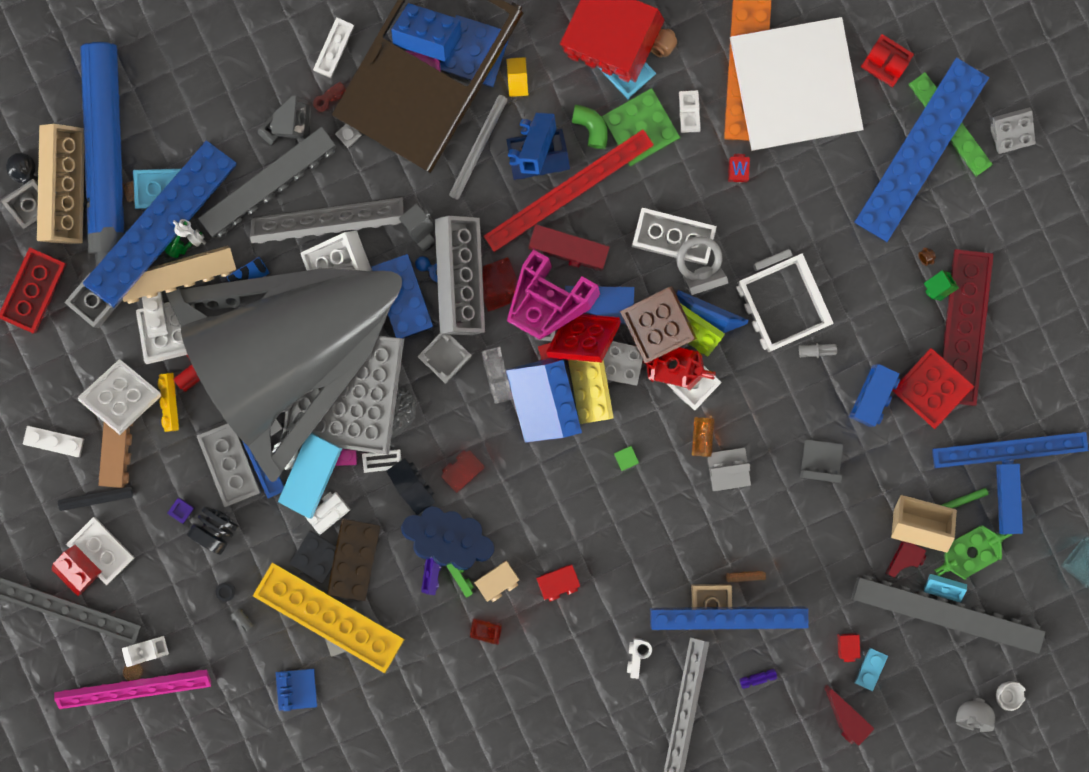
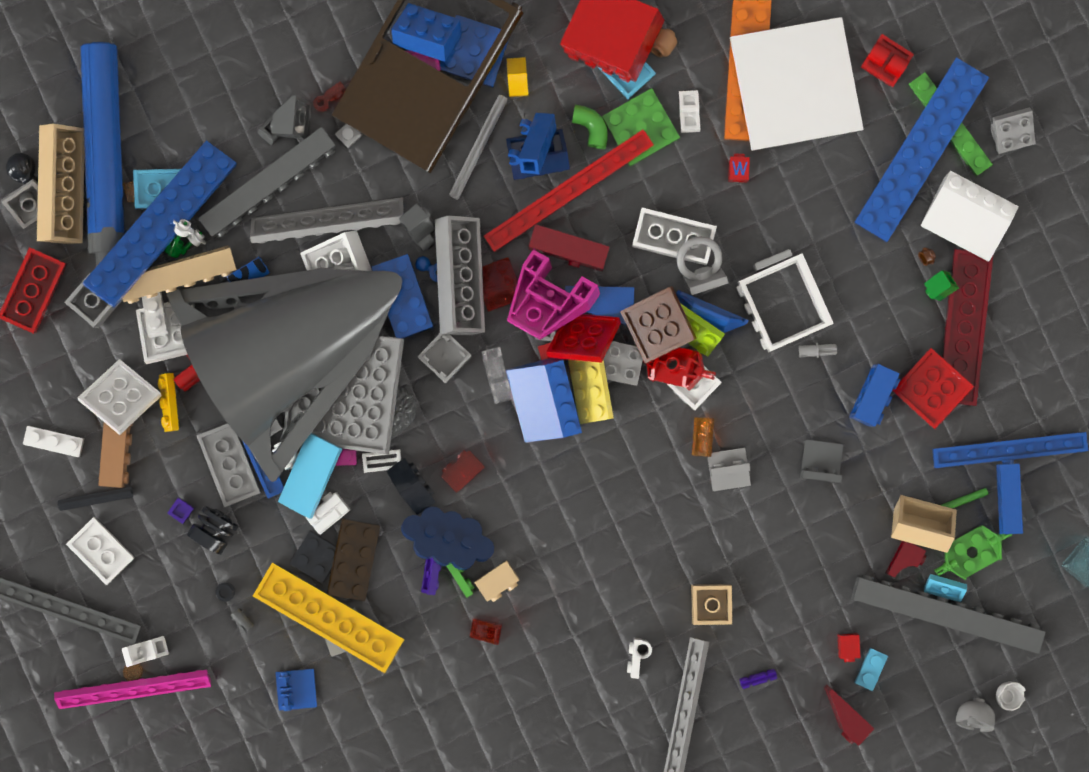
red slope [51,545,102,597] -> none
white plate [313,17,355,78] -> none
red brick [536,564,580,602] -> none
bright green tile [614,446,639,471] -> none
blue brick [650,606,808,630] -> none
clear orange tile [726,571,766,582] -> none
none -> white slope [921,171,1019,262]

